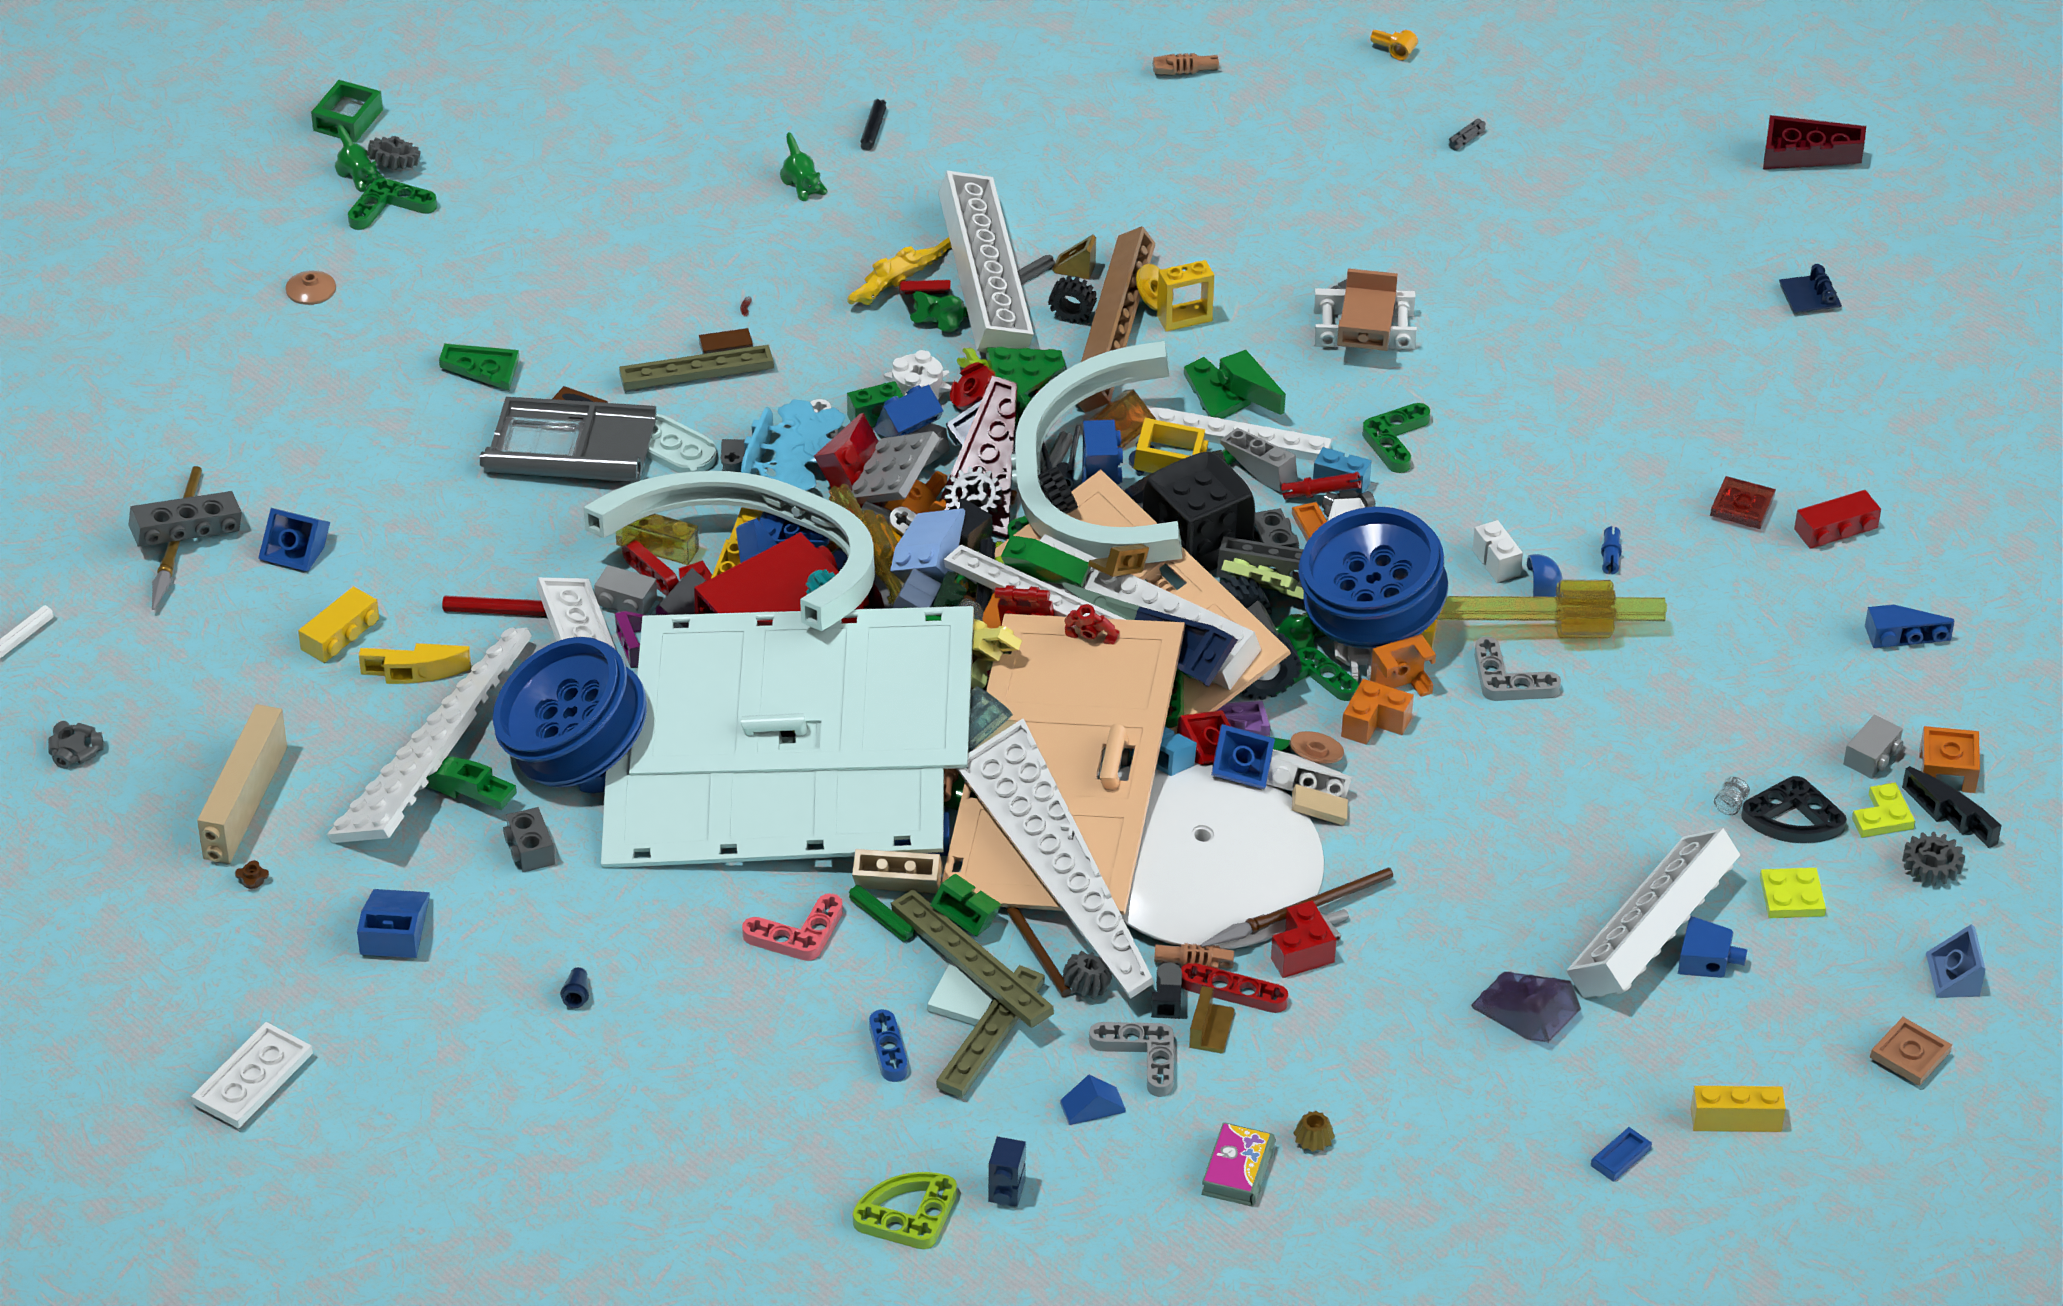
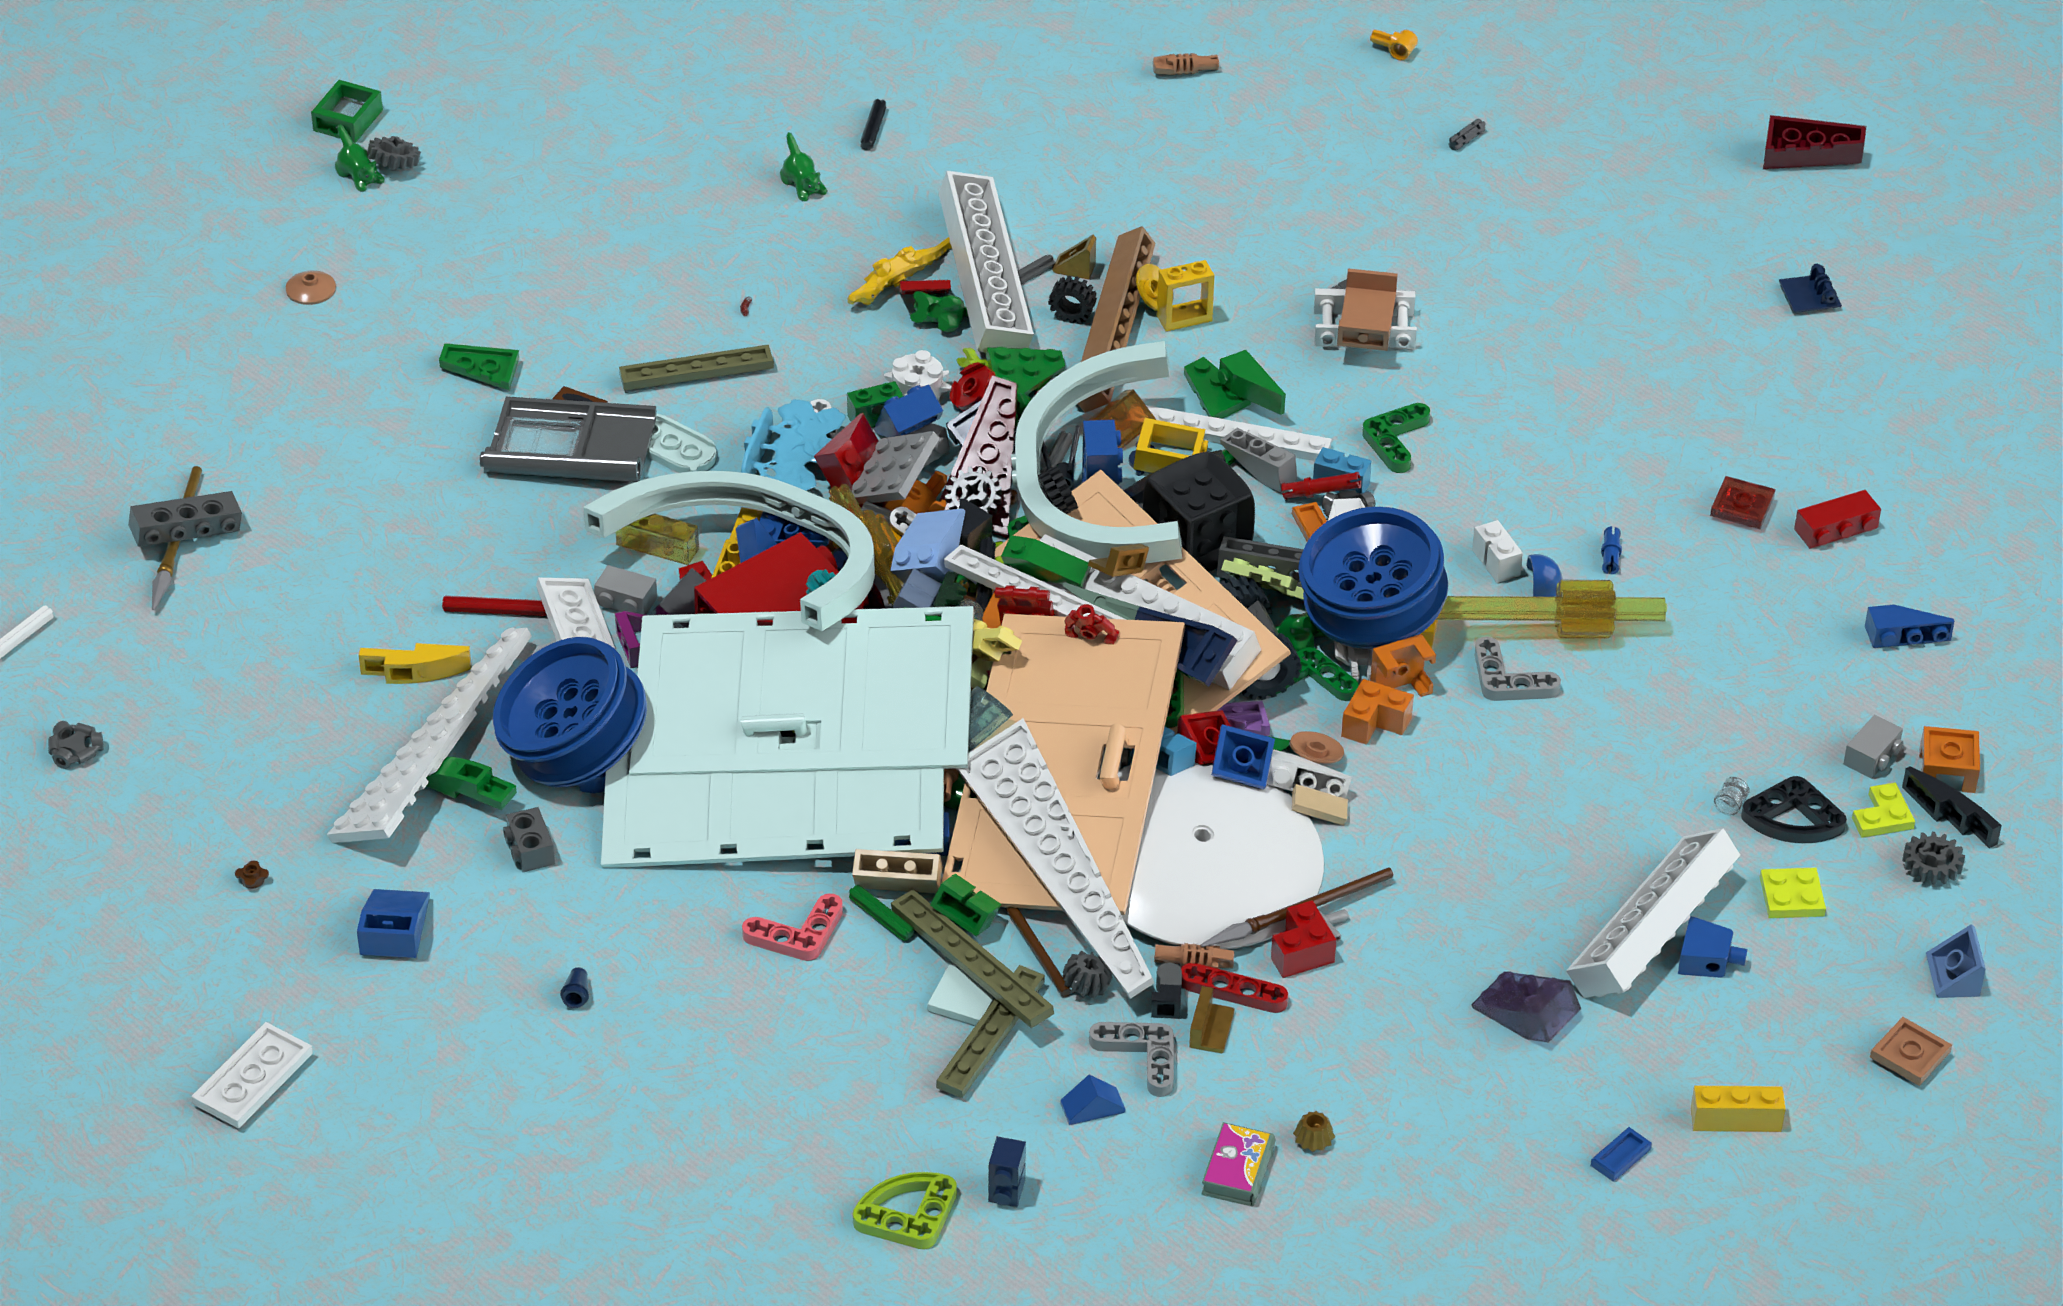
tan brick [197,704,287,864] -> none
blue slope [258,508,330,572] -> none
yellow brick [298,586,379,663] -> none
green beam [348,178,437,230] -> none
red beam [622,540,679,595] -> none
reddish brown tile [699,328,753,354] -> none
dark grey piece [720,439,745,472] -> none
blue beam [869,1009,907,1082] -> none
dark grey brick [1253,508,1299,567] -> none

